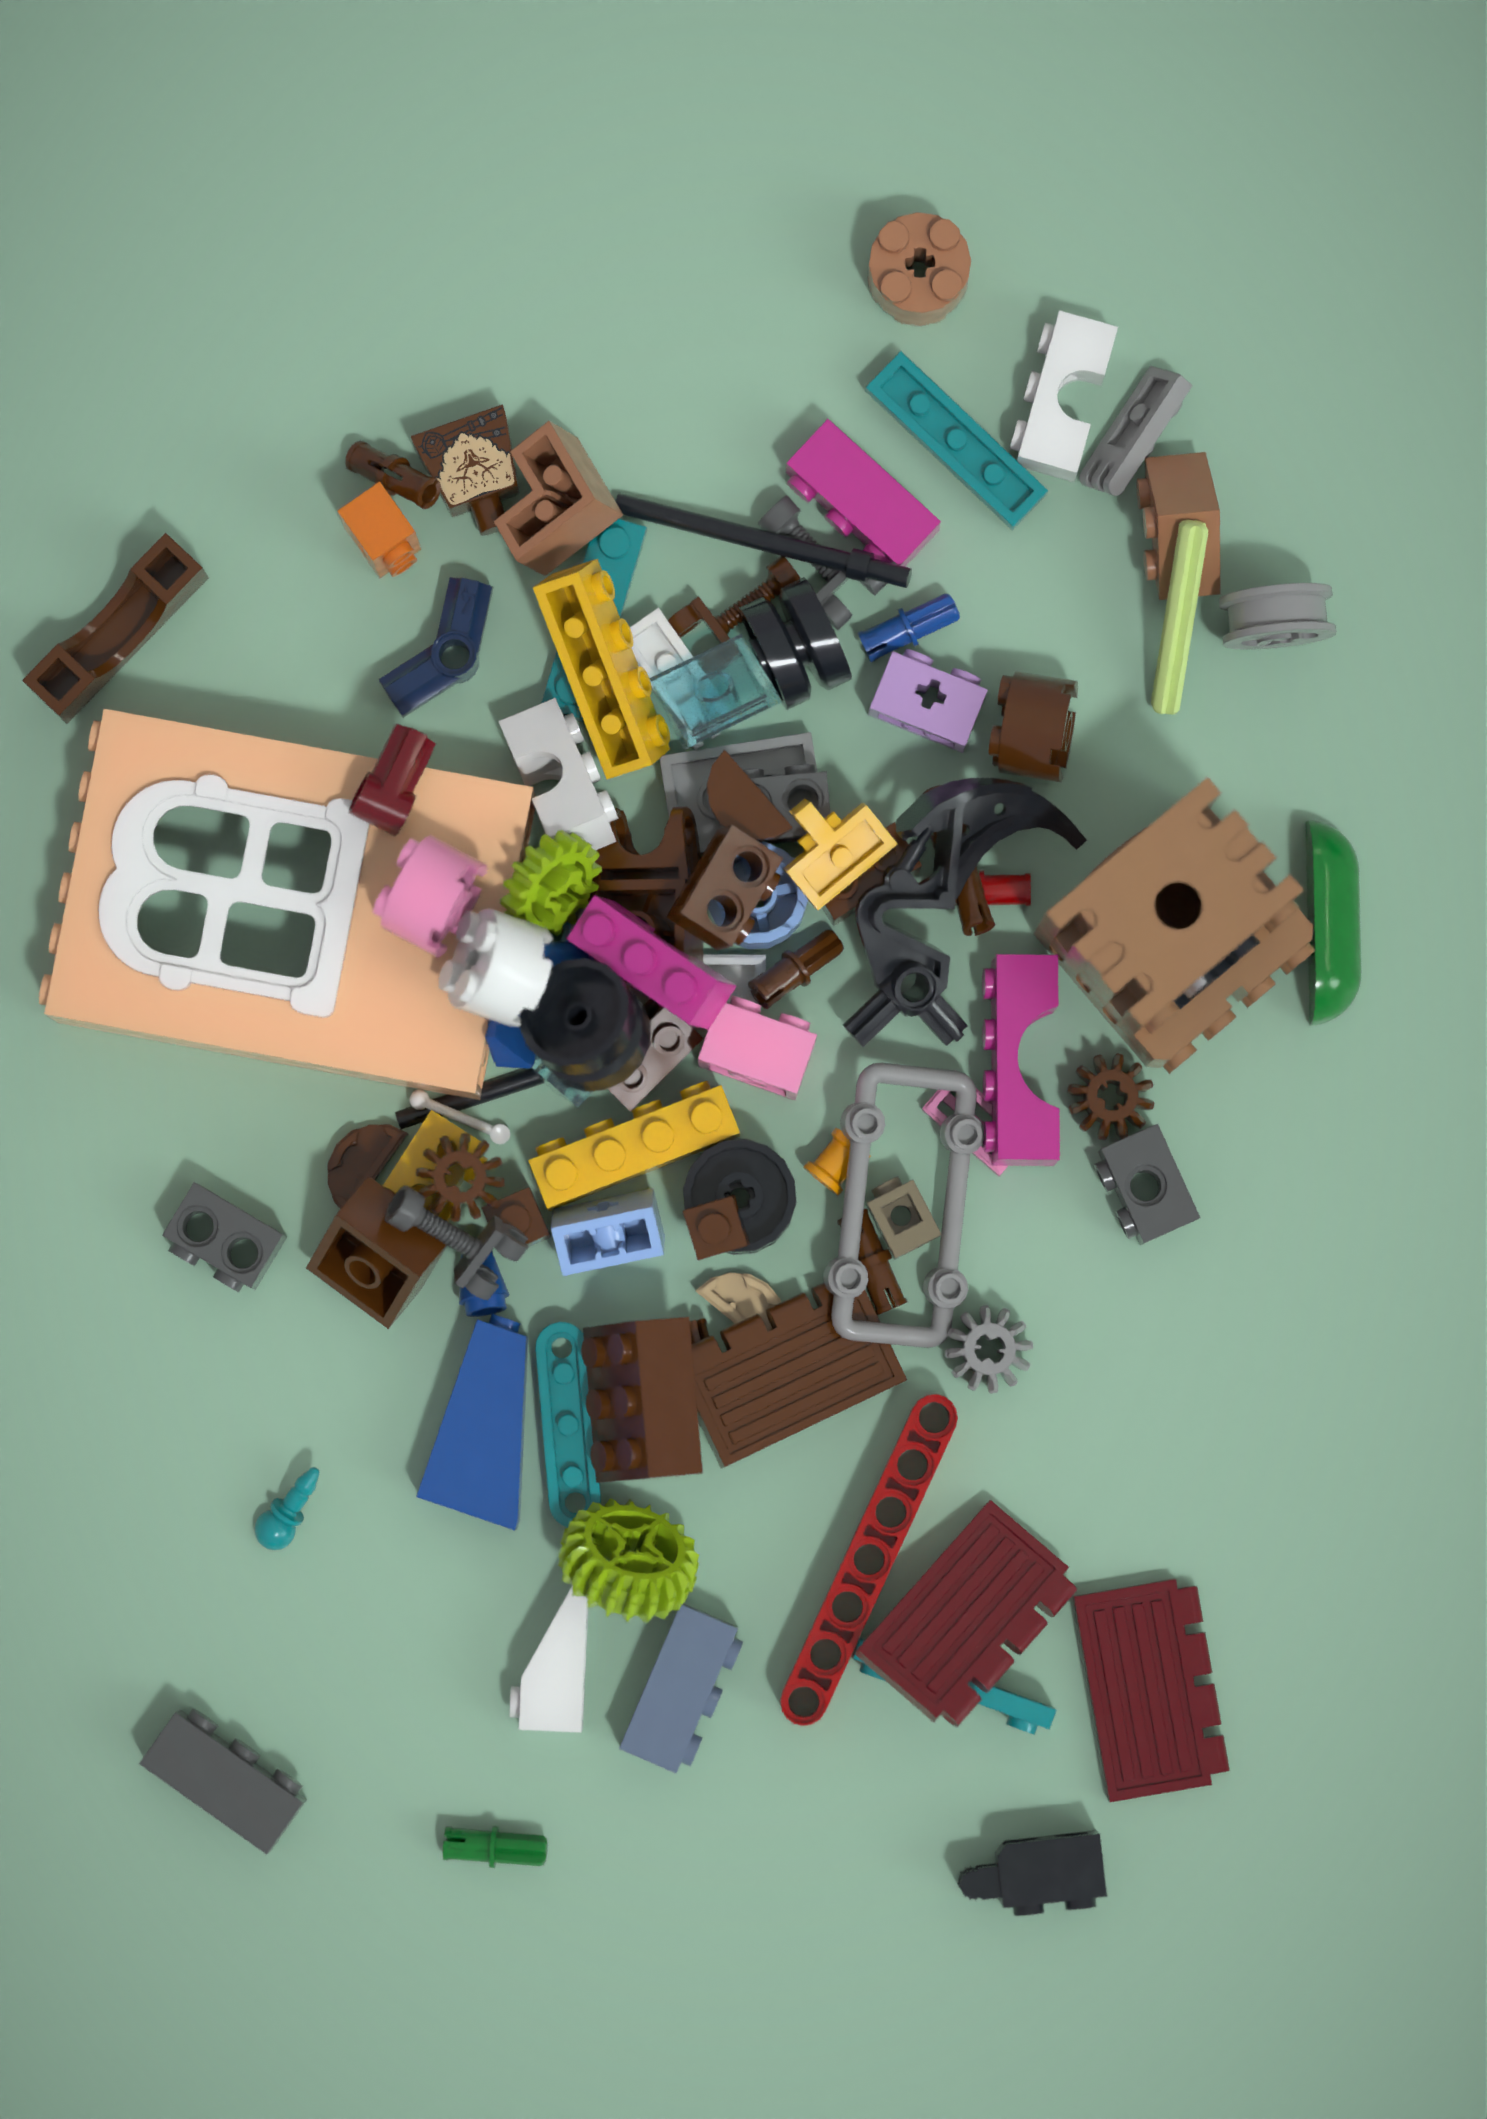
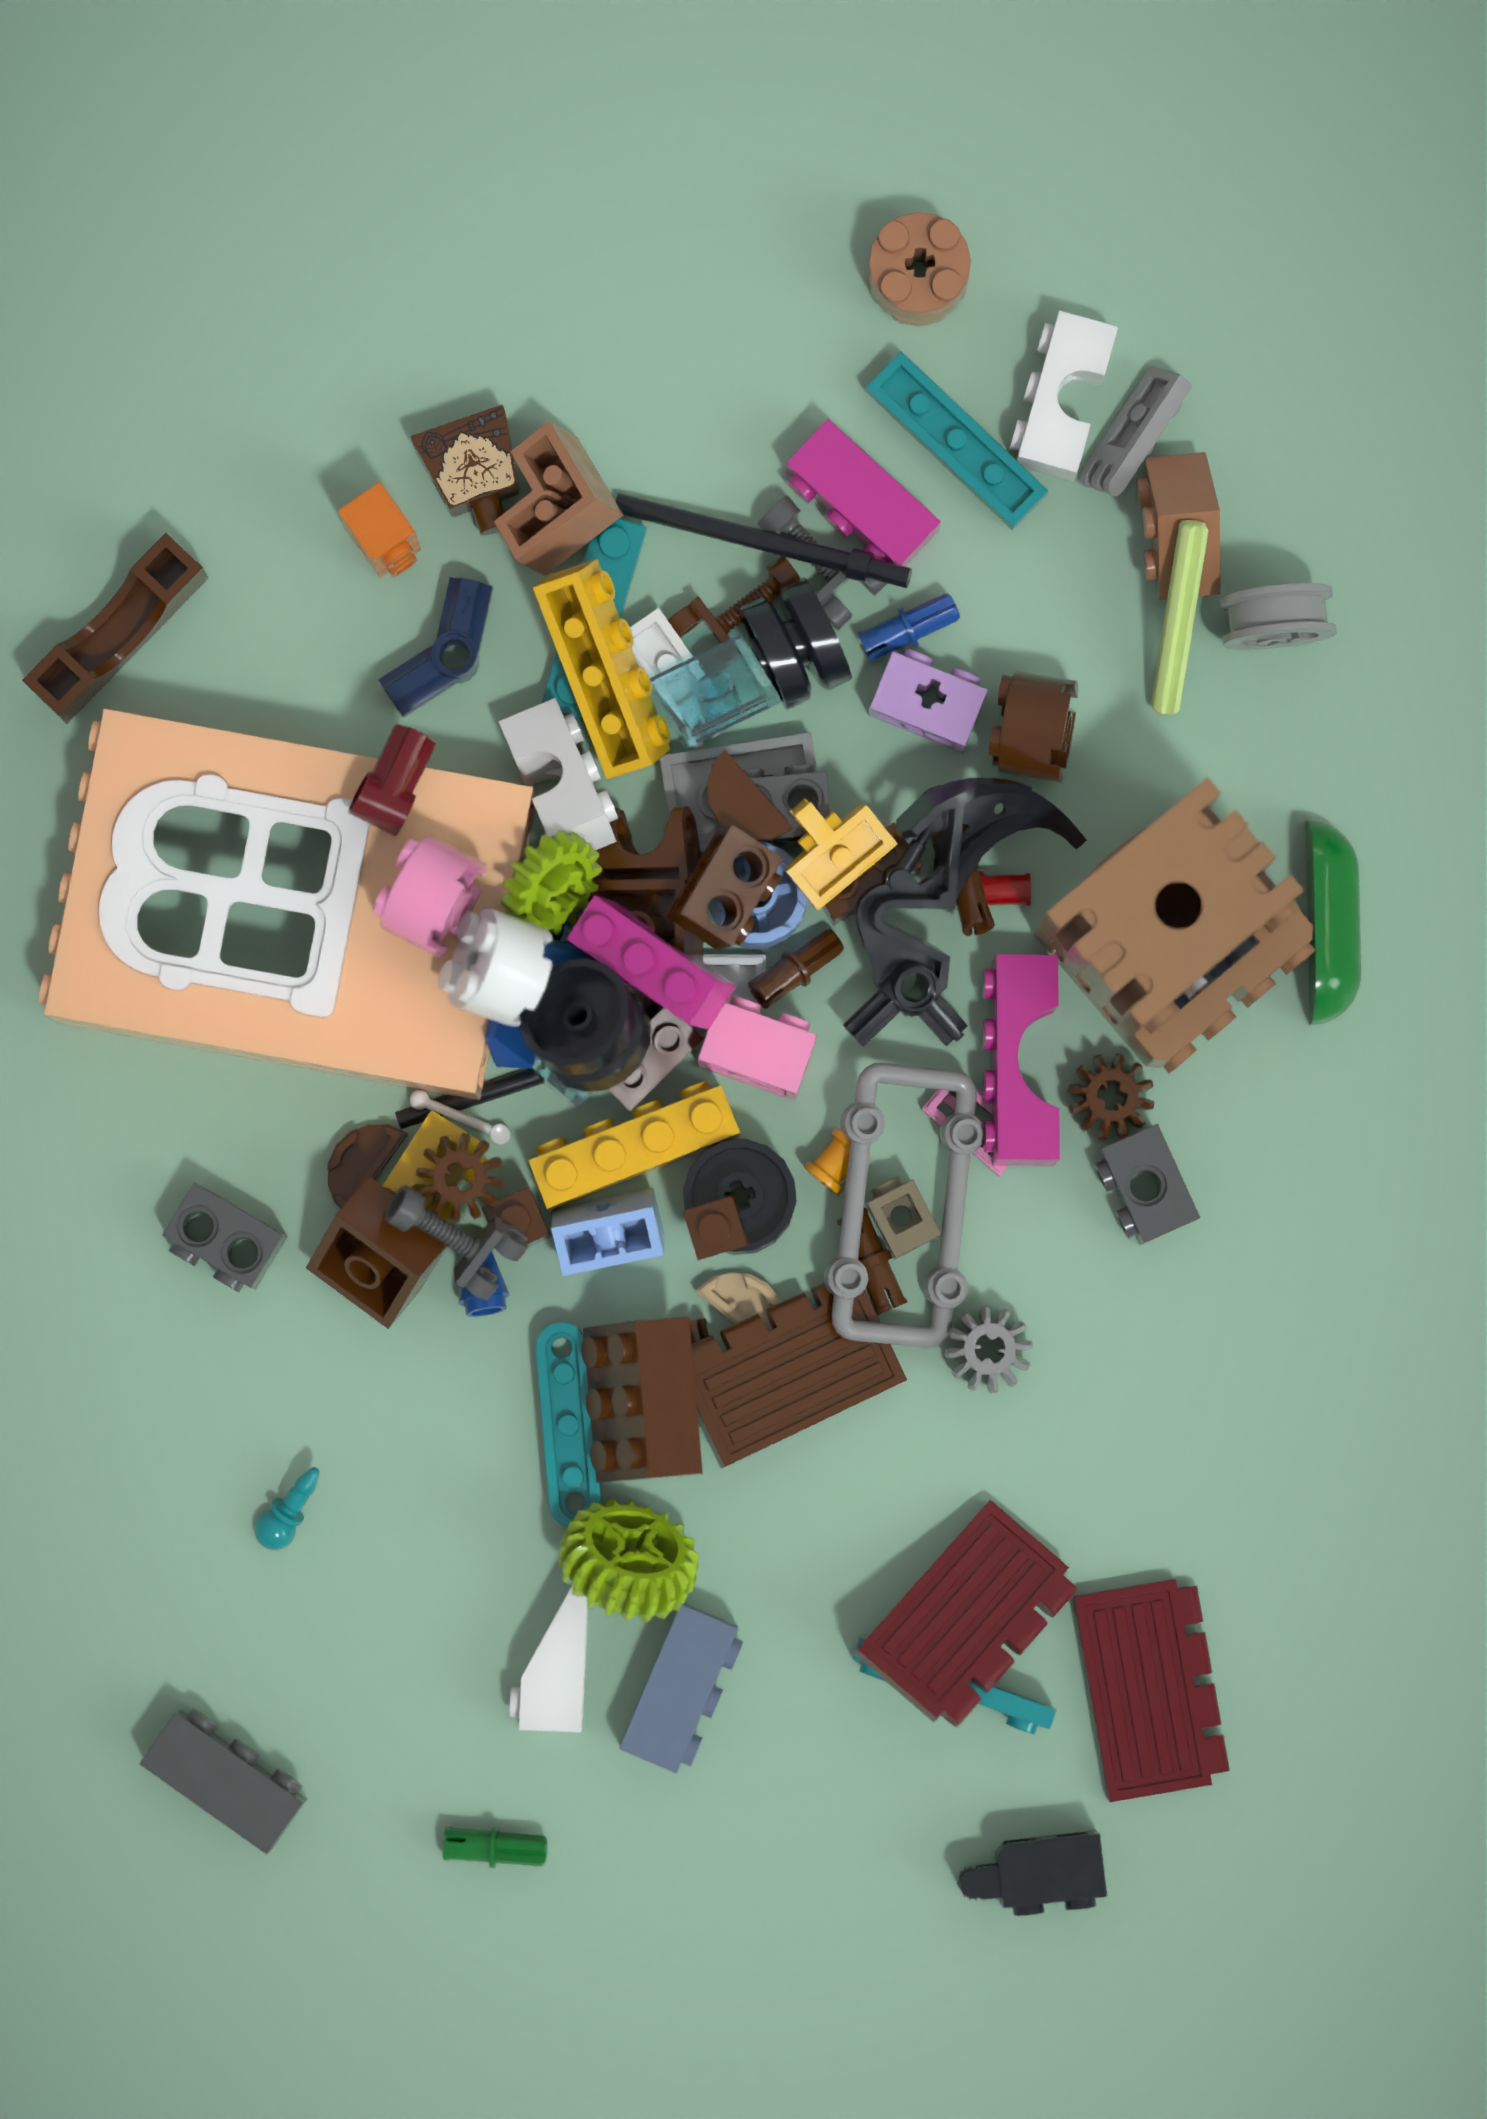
reddish brown pin [345,441,441,509] -> none
blue slope [416,1314,528,1531] -> none
red beam [780,1394,958,1726] -> none

